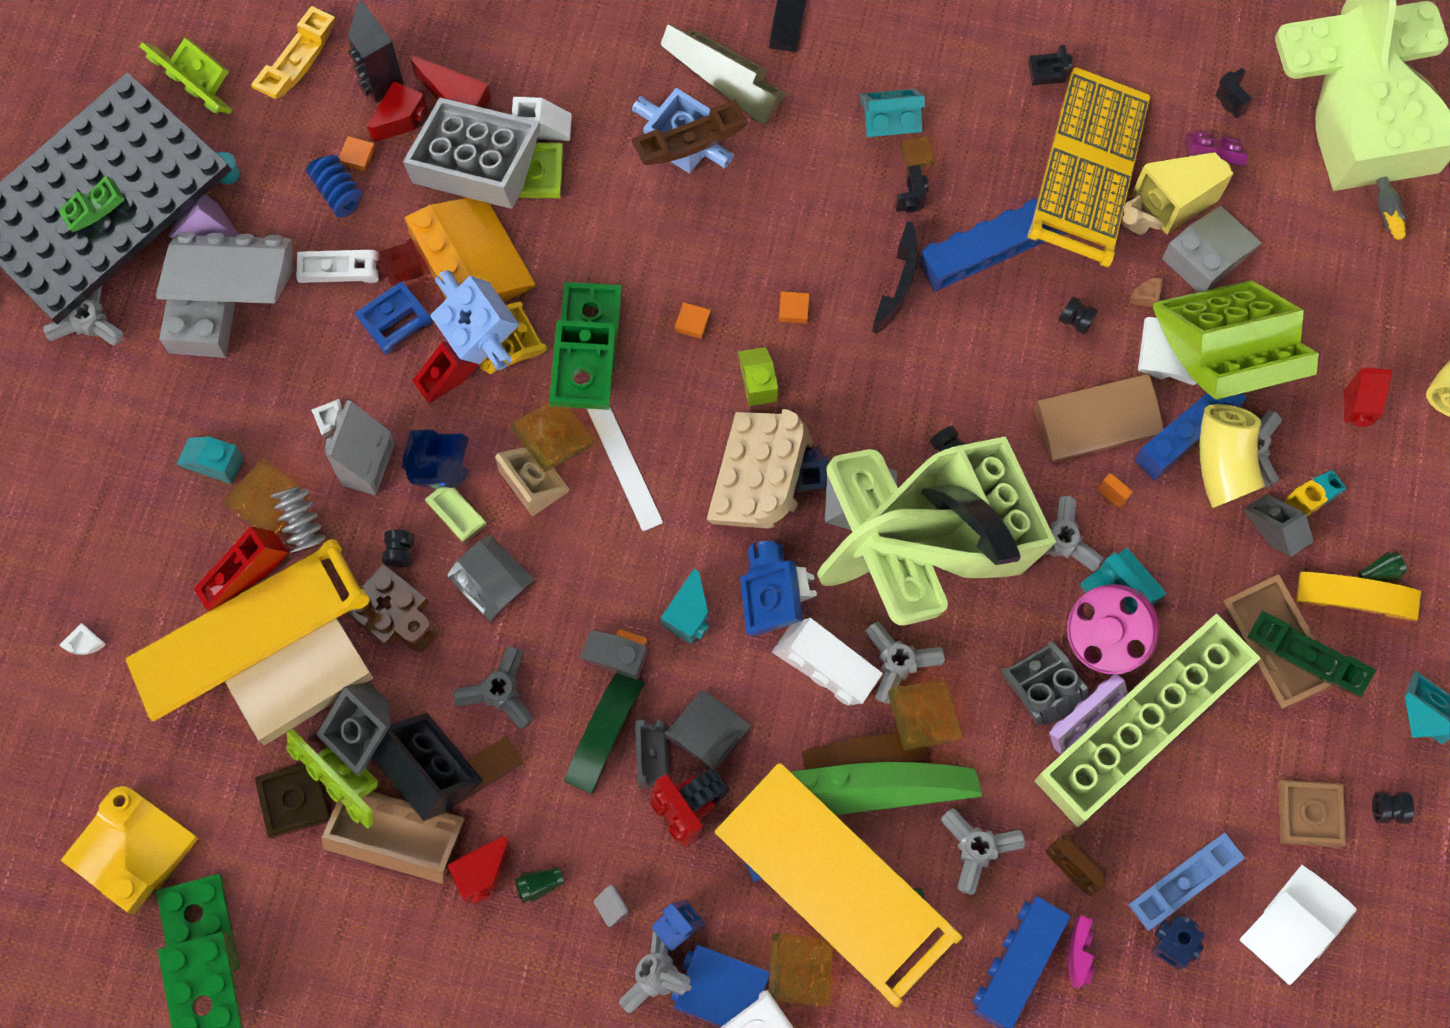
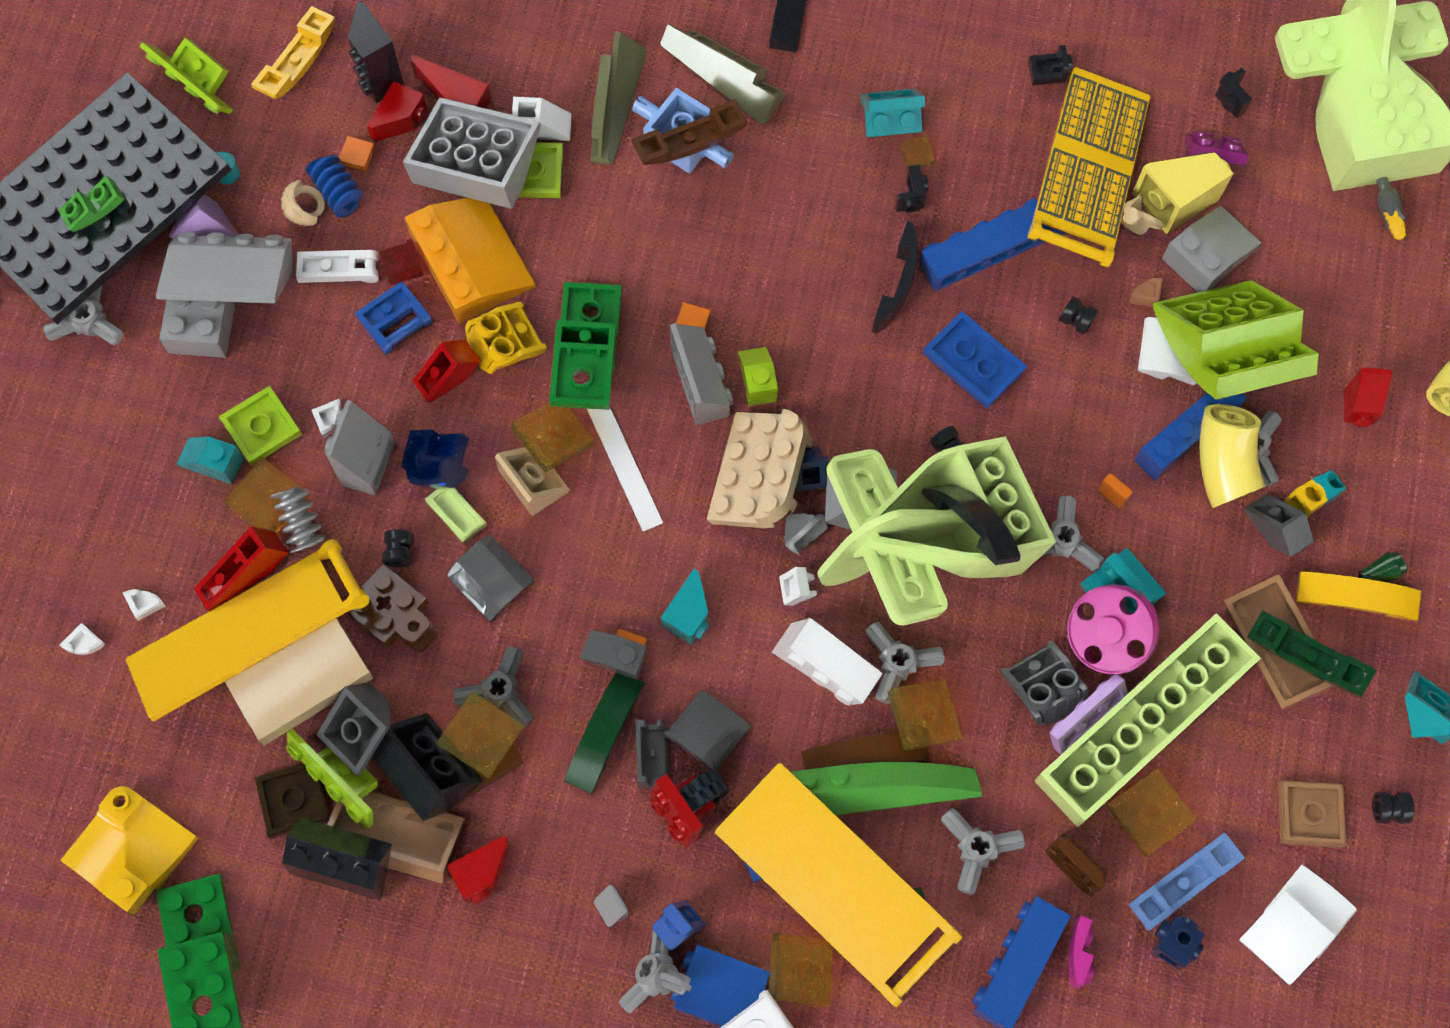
light blue brick [430,270,519,370] -> none
dark green cone [514,866,564,903] -> none
blue plate [740,541,803,636] -> none
orange tile [778,291,809,324] -> none
medium nougat slope [1034,374,1163,462] -> none
none -> white tile [123,589,166,621]
none -> lime plate [219,385,302,466]
none -> tan piece [281,180,325,226]
none -> black slope [282,817,392,901]
none -> clear yellow plate [436,691,525,779]
none -> olive wedge [590,32,647,164]
none -> light grey slope [670,323,733,426]
none -> light grey piece [784,513,828,555]
none -> blue plate [922,311,1027,409]
none -> clear yellow plate [1107,768,1197,857]

